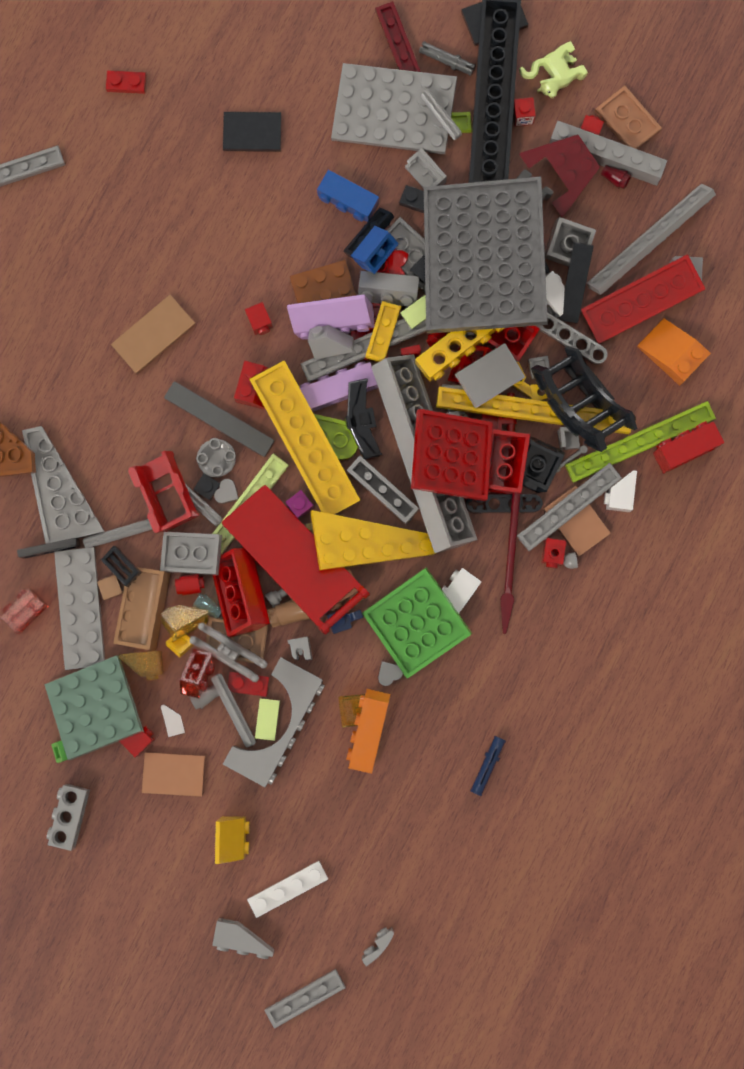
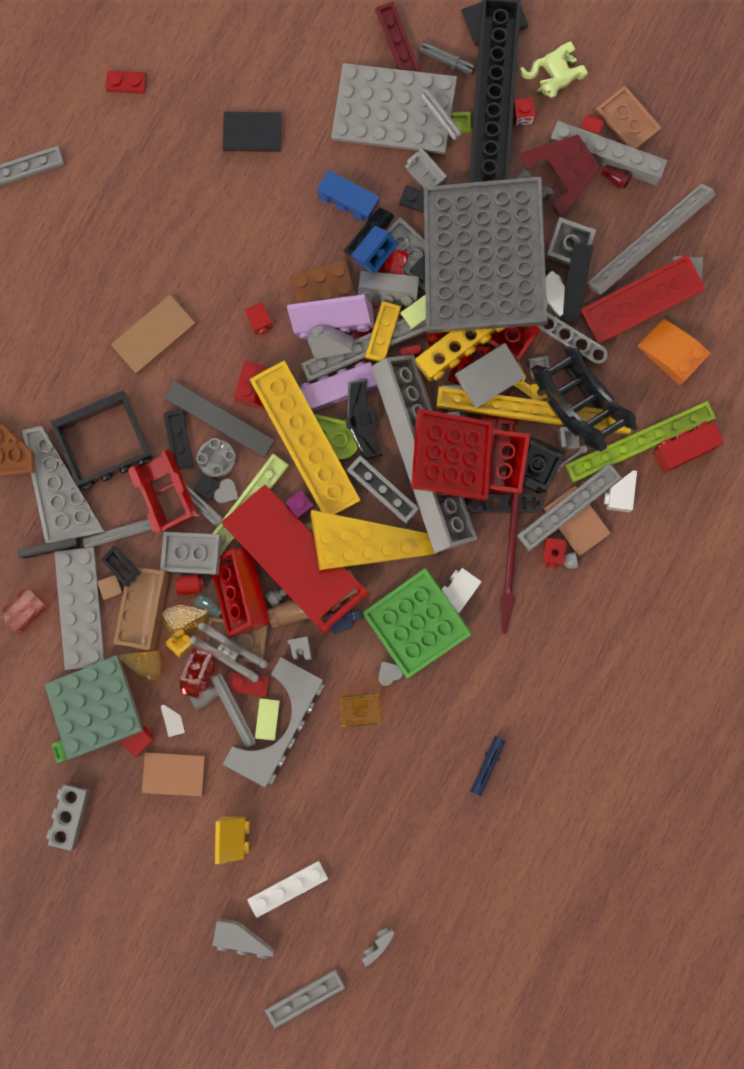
orange brick [346,689,391,774] -> none
none -> black window [50,391,153,489]
none -> black tile [164,409,194,470]

